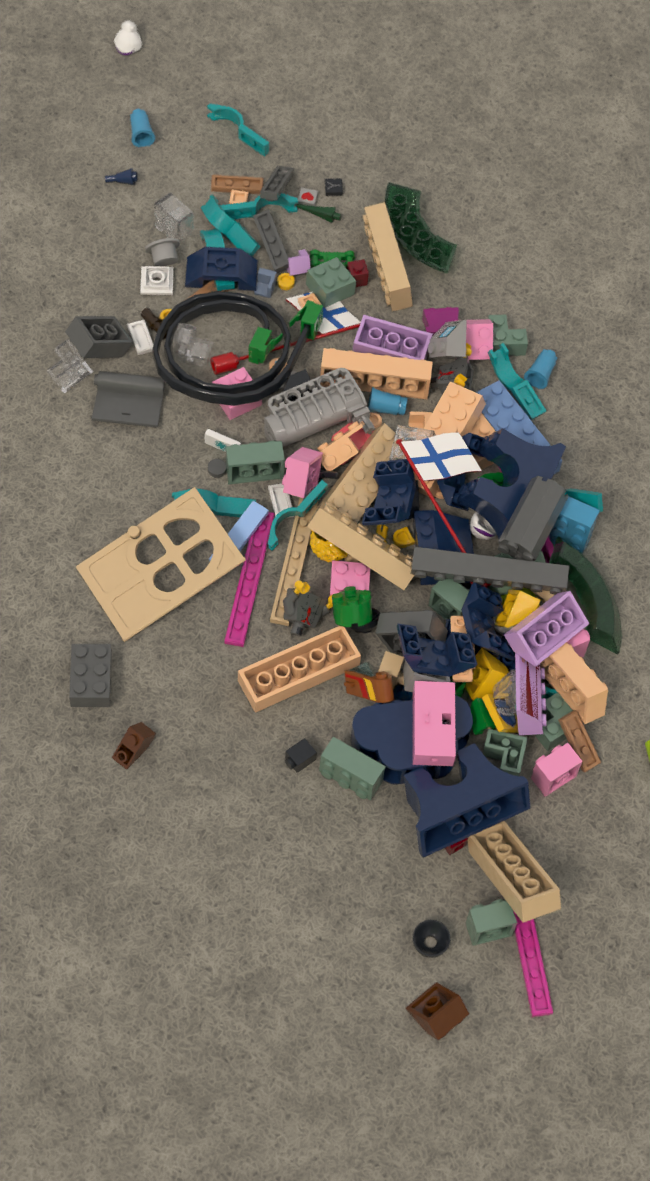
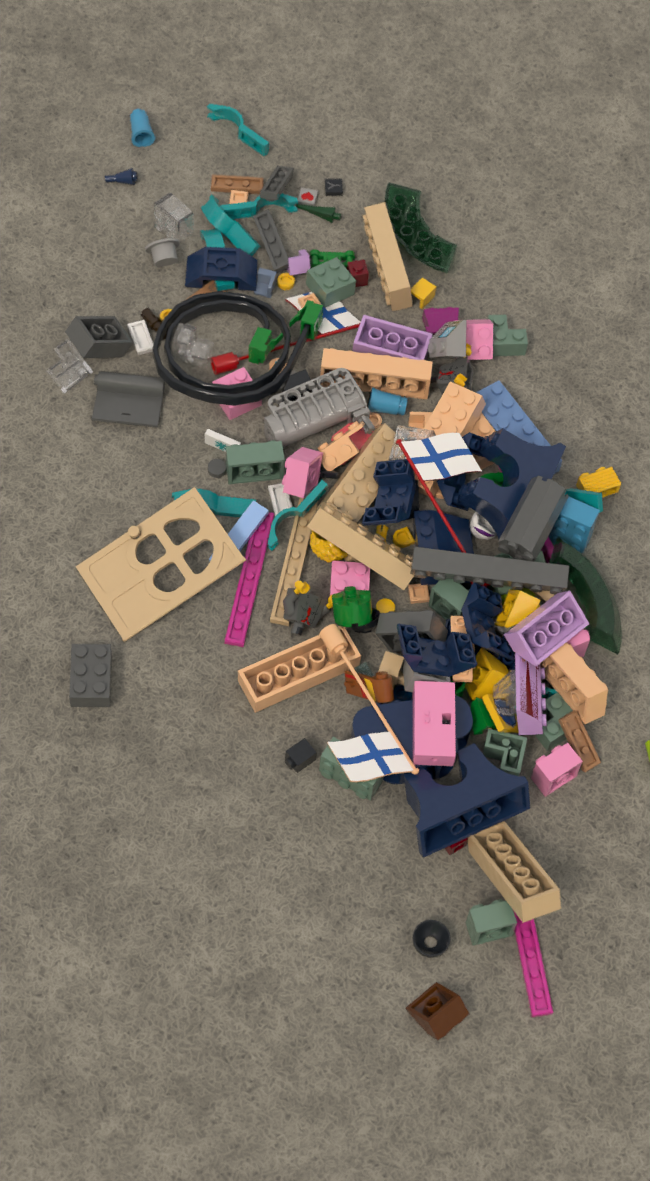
reddish brown slope [112,722,156,770] -> none
white hair [114,20,142,55] -> none
white piece [141,266,173,295] -> none
teal piece [488,343,547,420] -> none
dark azure plant [524,349,557,389] -> none
none -> flag [319,624,419,782]
none -> yellow tile [376,598,395,613]
none -> light nougat tile [408,583,430,604]
none -> yellow panel [411,277,436,309]
none -> yellow brick [576,466,621,498]

